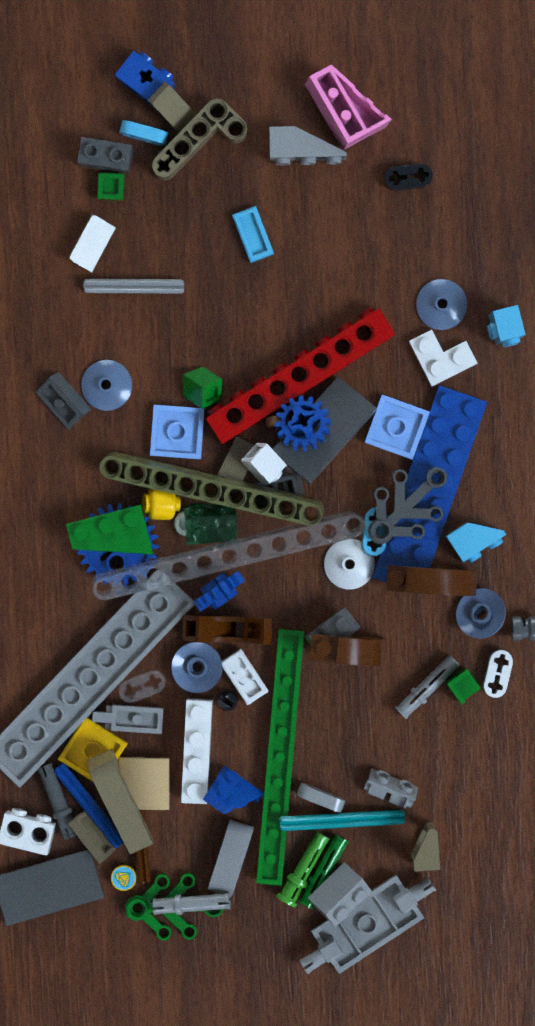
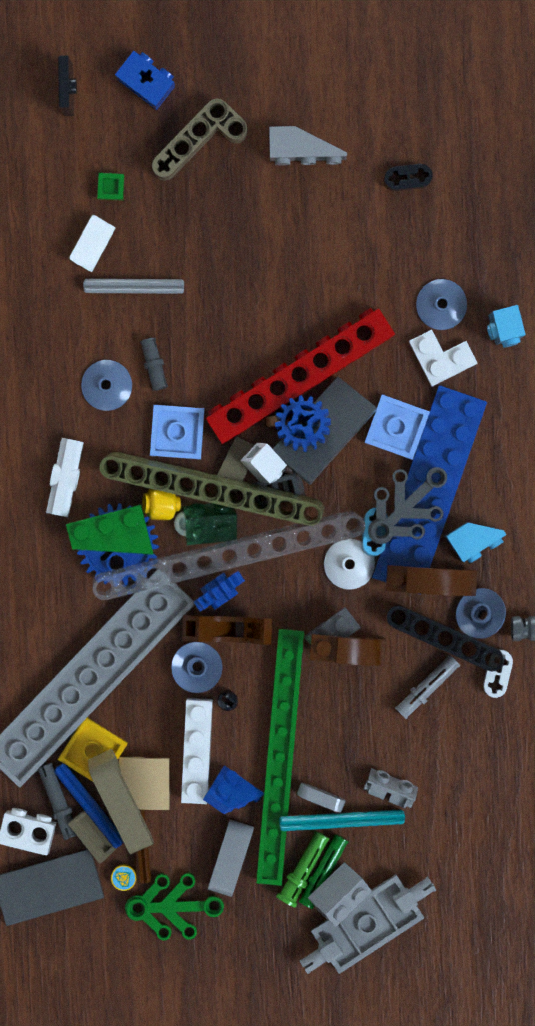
dark grey slope [35,372,91,430] -> none
dark grey brick [77,137,134,175] -> none
light grey hinge [92,704,164,734] -> none
medium azure beam [119,120,169,146] -> none
clear beam [119,670,166,703] -> none
dark tan tile [148,82,197,133] -> none
light grey pin [153,893,231,915] -> none
green panel [183,367,222,409] -> none
white plate [222,649,269,705] -> none
medium azure tile [232,206,274,263] -> none
bright pink wedge [305,64,392,150] -> none
dark tan tile [411,822,440,872] -> none
green panel [445,667,481,705] -> none
none -> white piece [46,438,84,517]
none -> black plate [58,55,77,116]
none -> dark grey pin [140,338,168,391]
none -> black beam [387,605,505,672]

